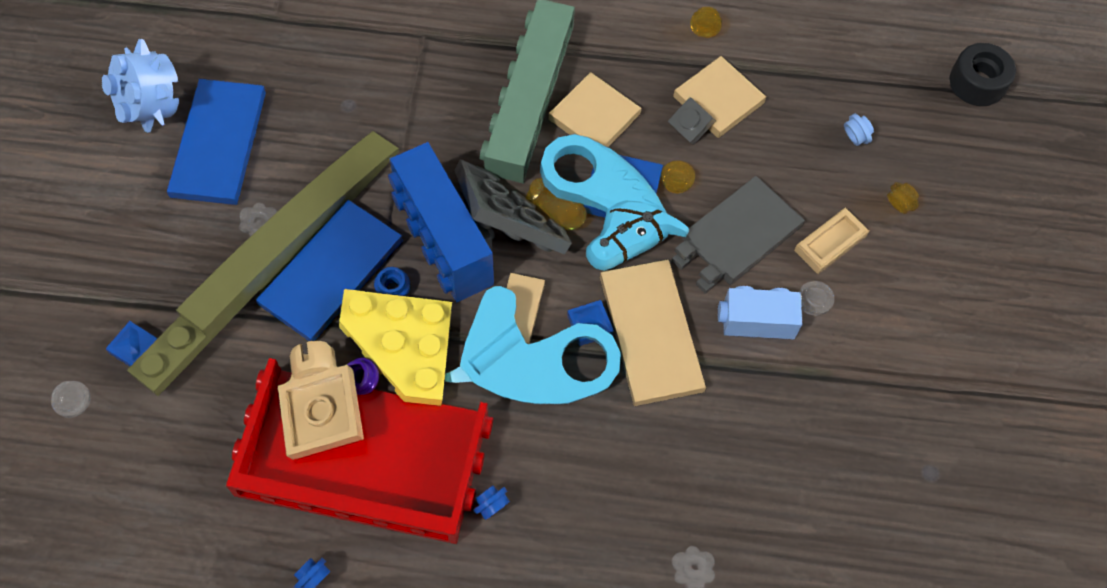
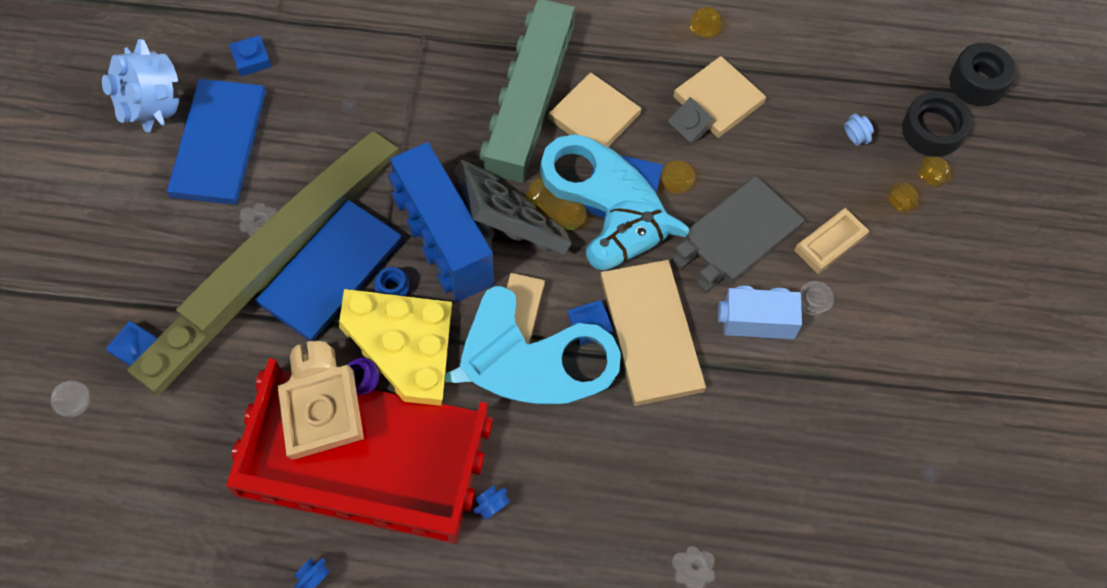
none -> blue plate [229,35,271,77]
none -> black tyre [902,92,971,157]
none -> clear yellow plate [918,157,952,187]

